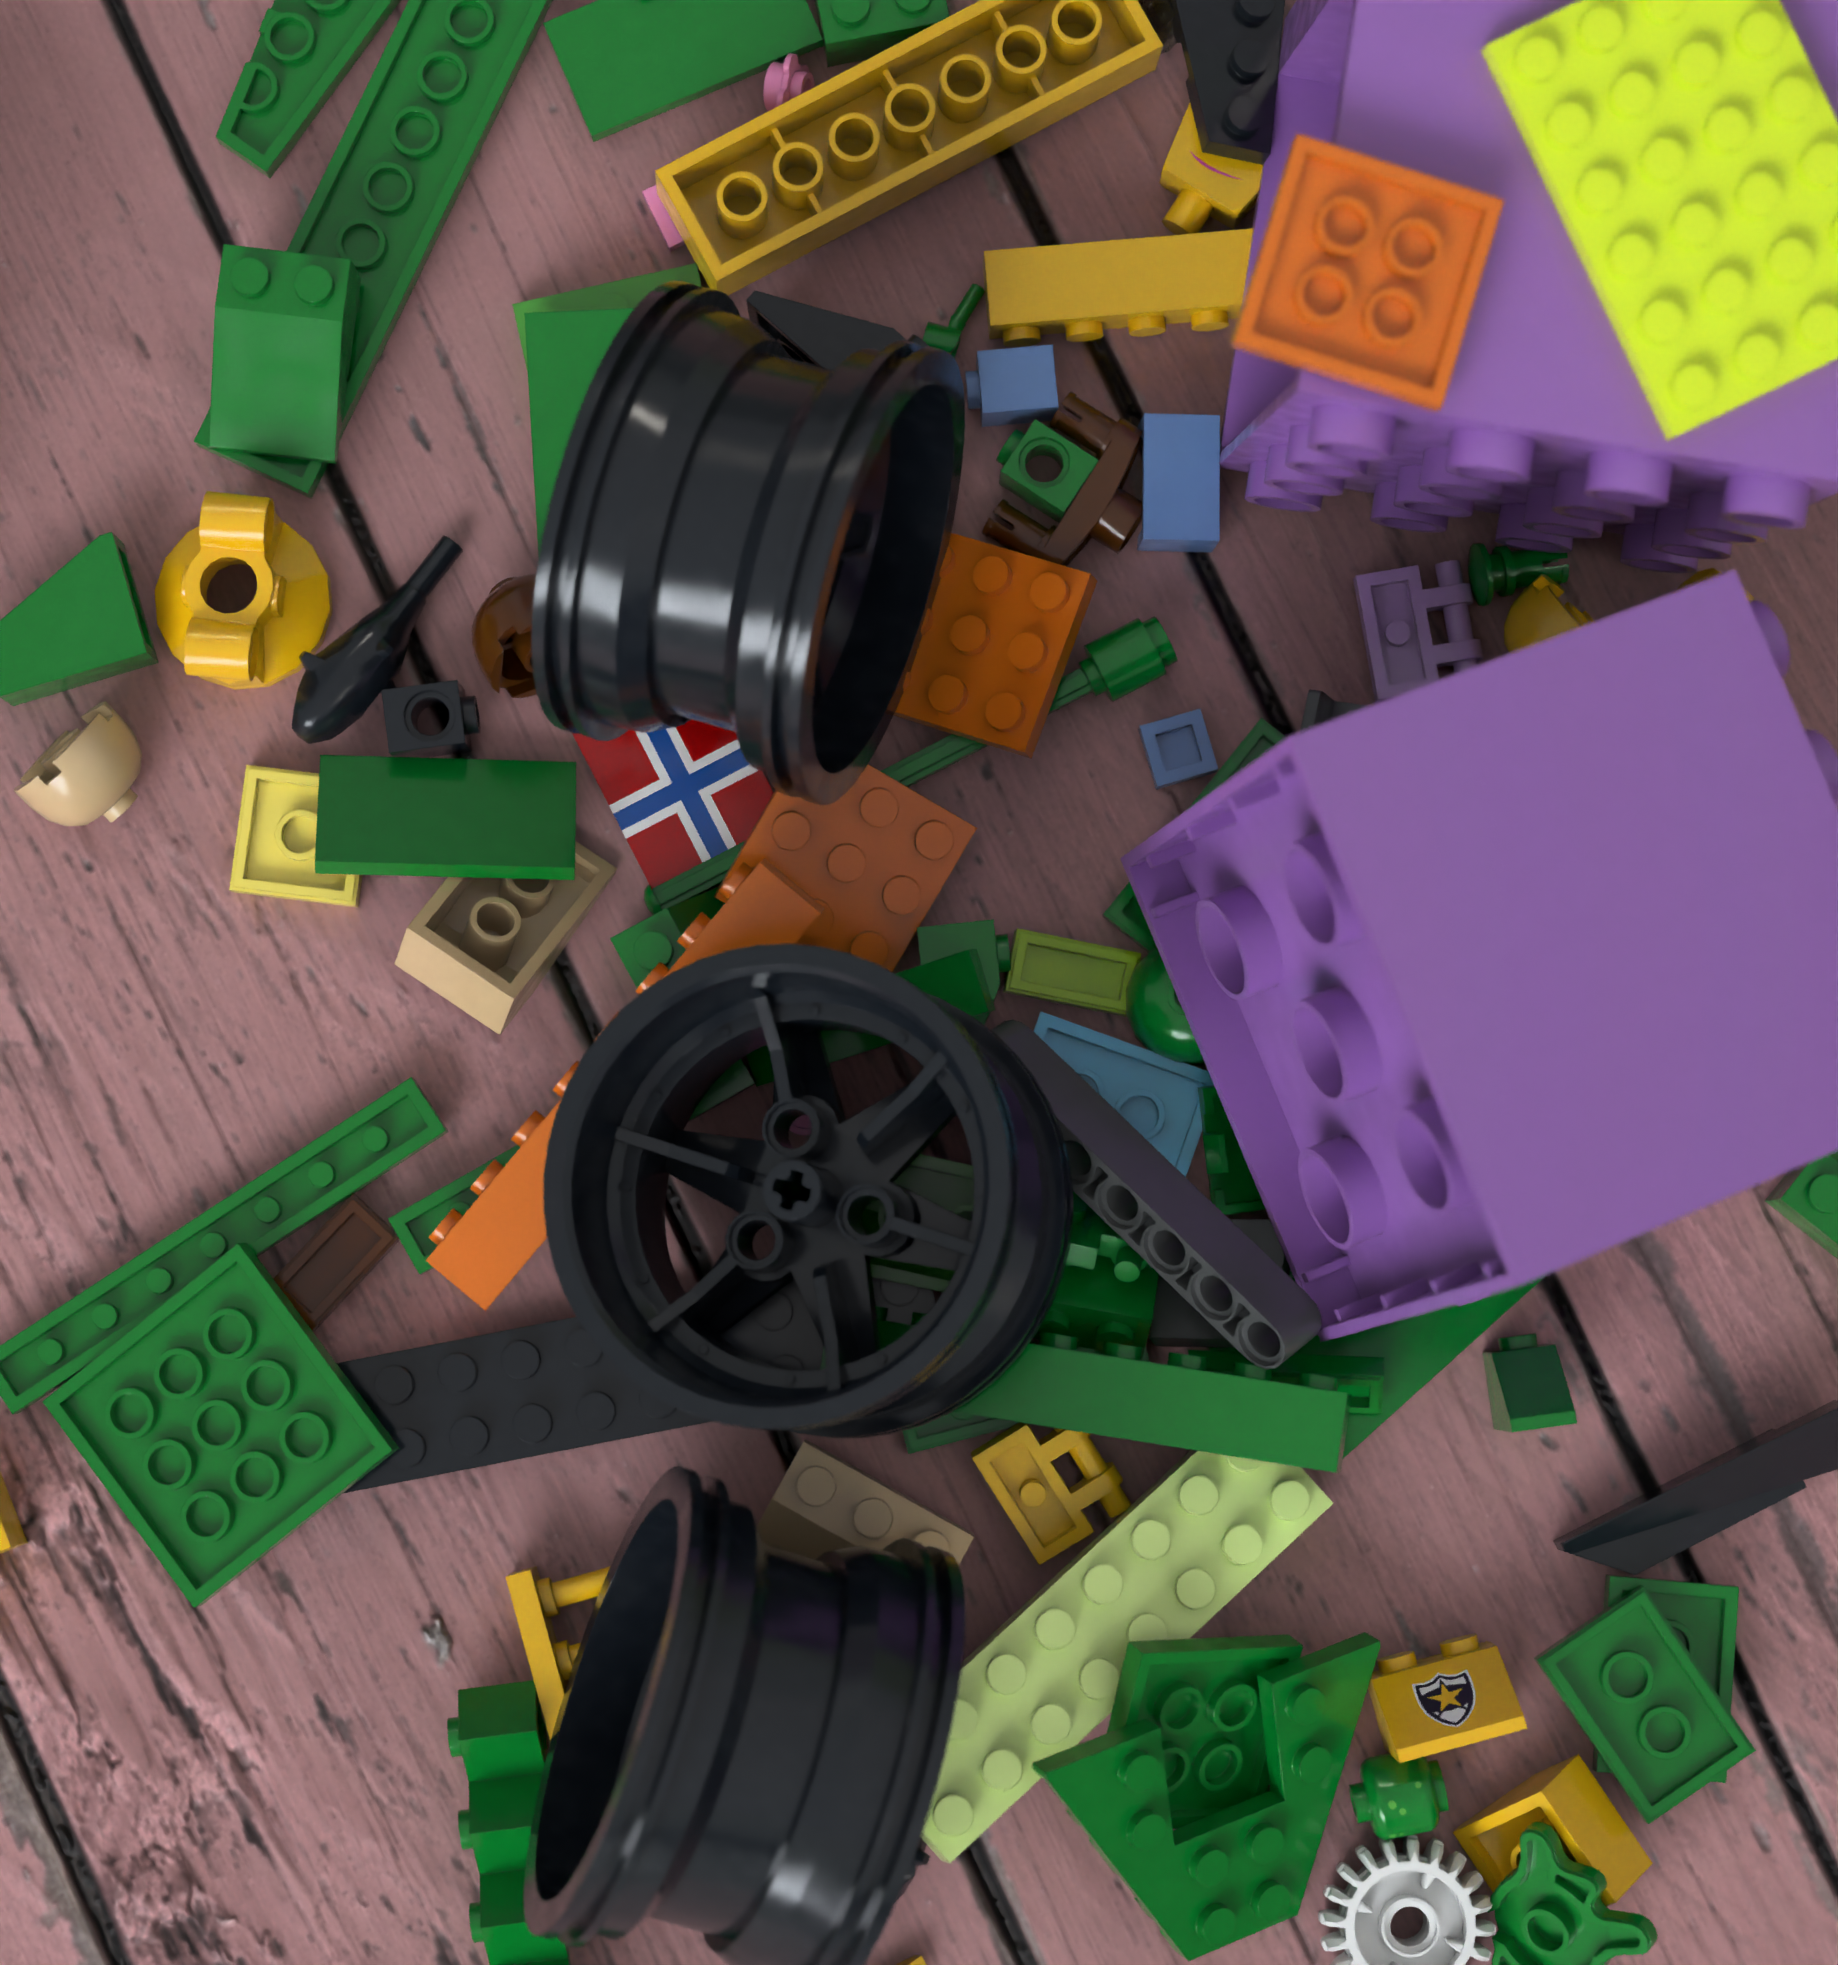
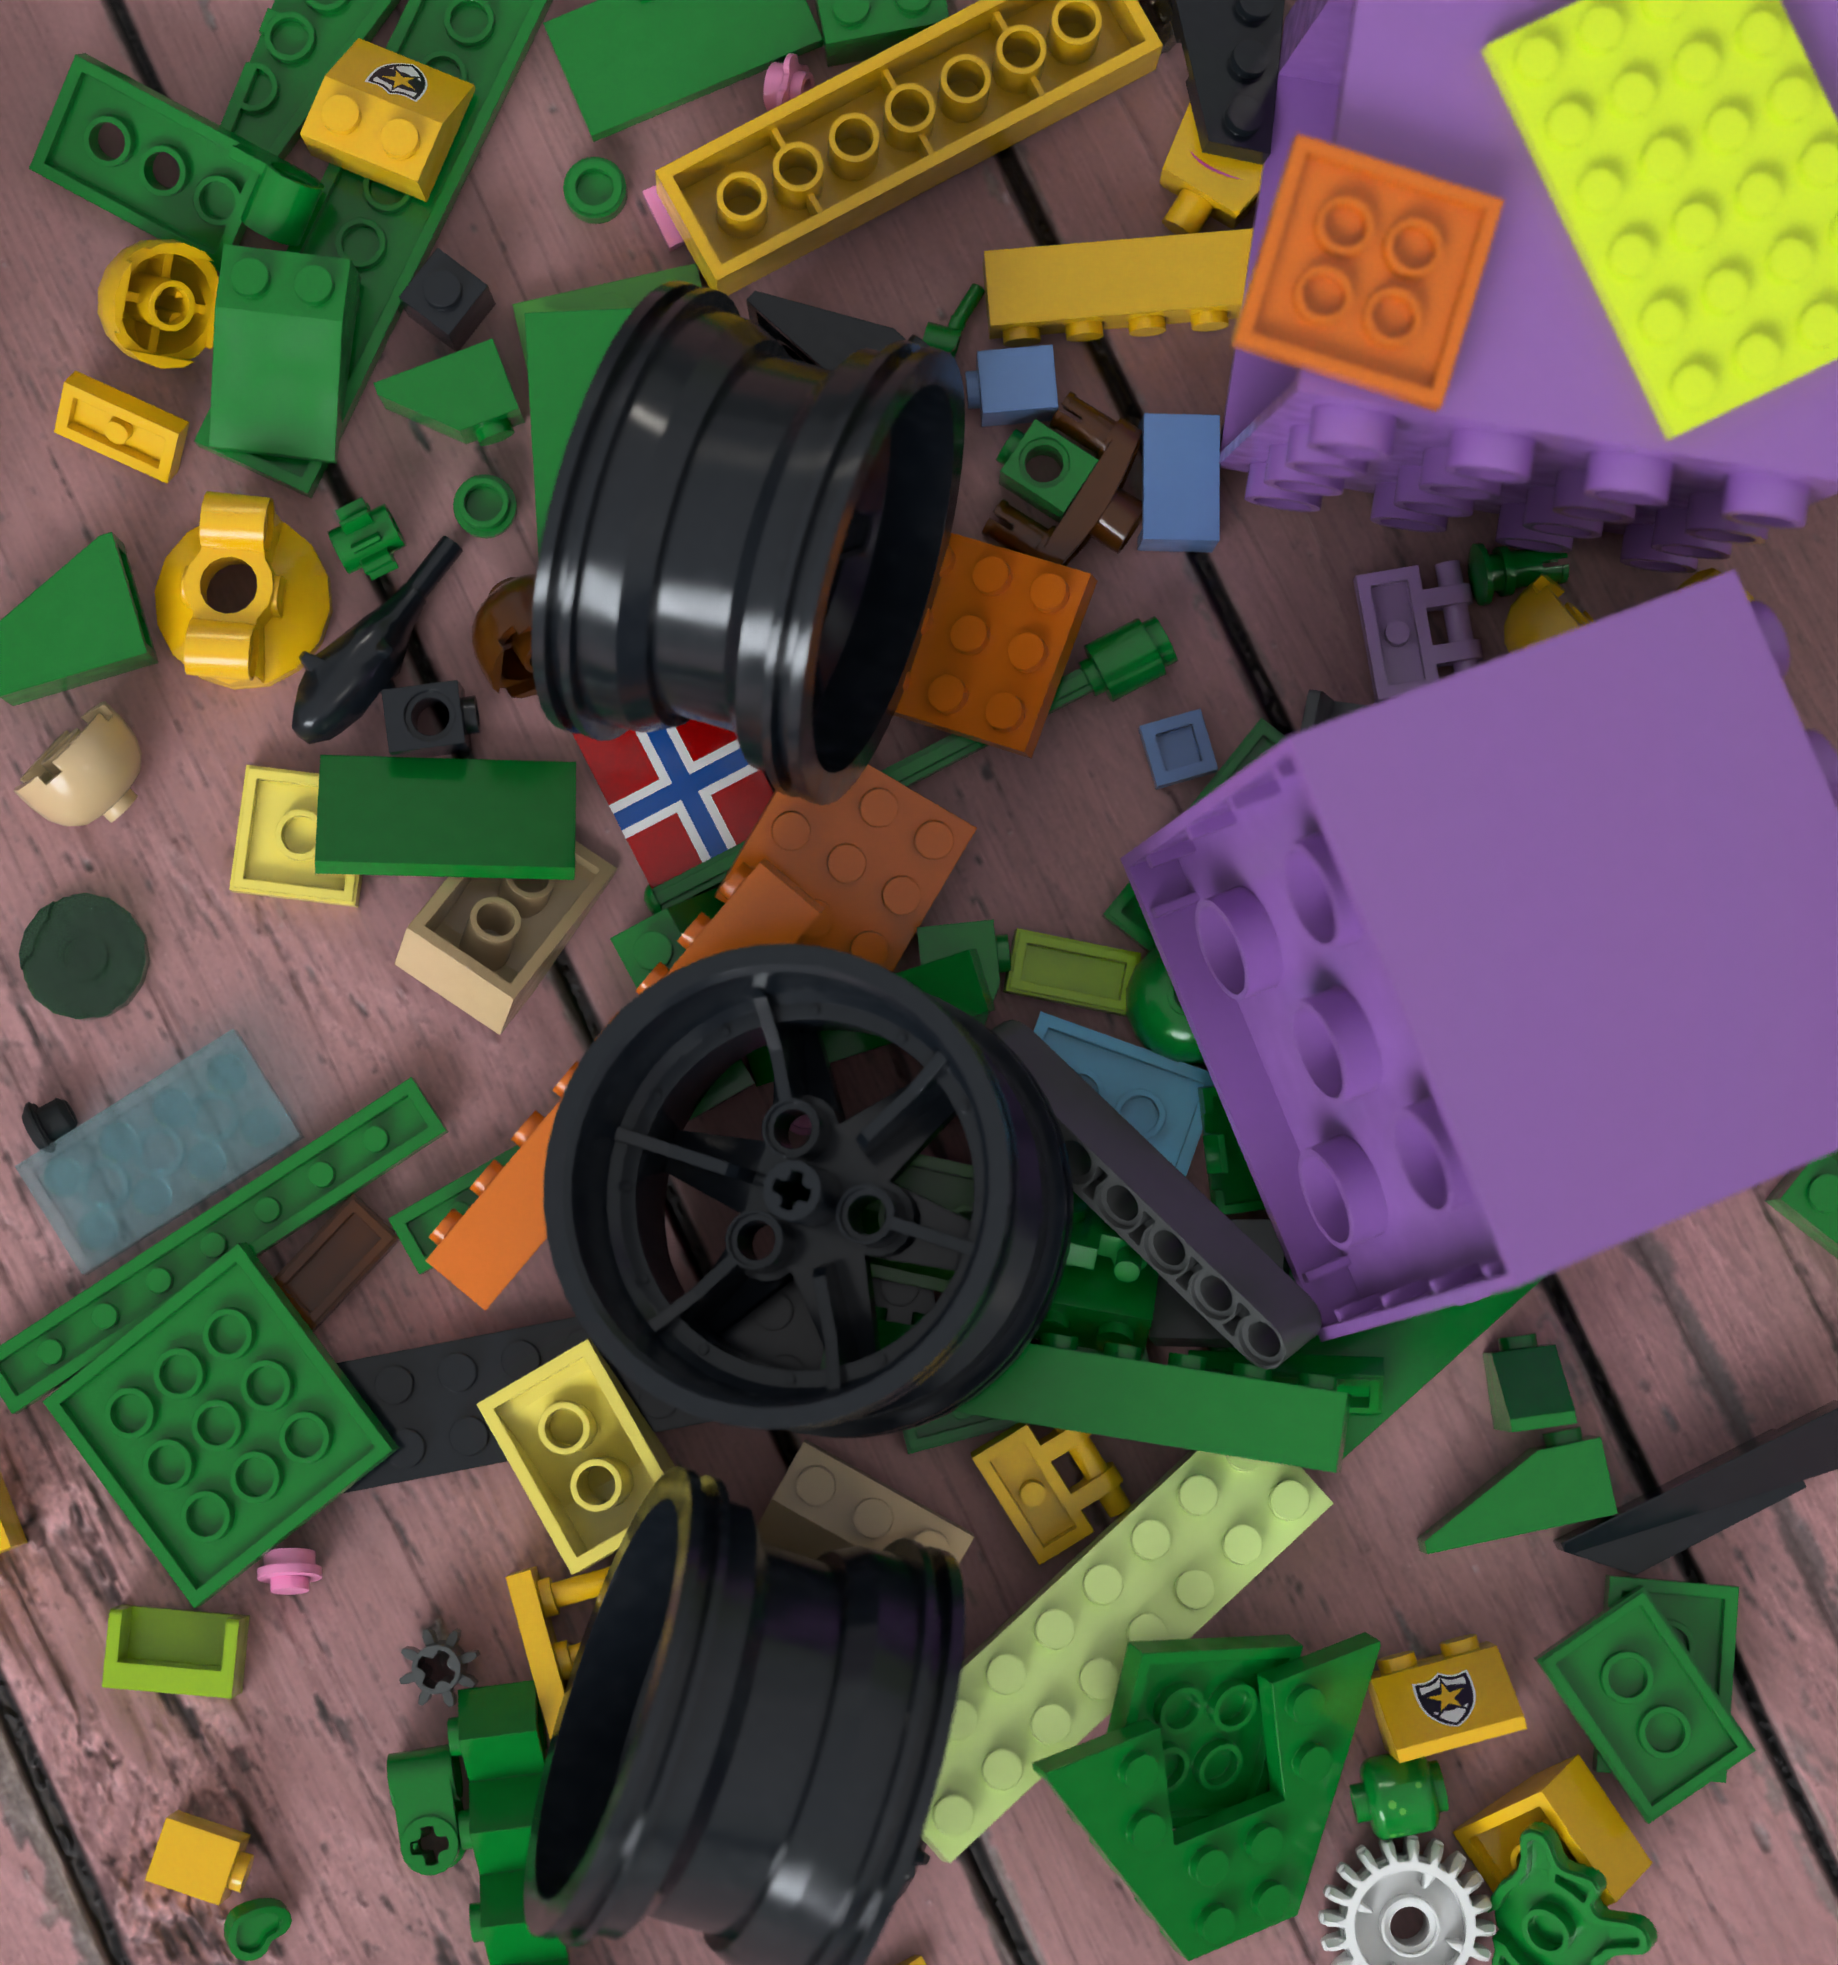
none -> clear light blue plate [15,1029,304,1275]
none -> clear green tile [19,893,150,1021]
none -> black piece [22,1098,78,1154]
none -> green hinge [29,53,324,272]
none -> yellow plate [54,370,190,484]
none -> yellow cylinder [98,239,219,369]
none -> lime panel [102,1604,250,1699]
none -> yellow brick [145,1810,254,1906]
none -> green piece [224,1898,292,1961]
none -> bright pink plate [257,1548,322,1595]
none -> yellow slope [300,38,476,202]
none -> green gear [328,497,406,580]
none -> green slope [373,339,525,446]
none -> green piece [387,1744,467,1875]
none -> black brick [399,248,495,352]
none -> dark grey gear [399,1627,480,1707]
none -> green plate [453,474,517,538]
none -> light yellow slope [476,1338,675,1575]
none -> green tile [563,157,628,224]
none -> green slope [1417,1426,1618,1554]

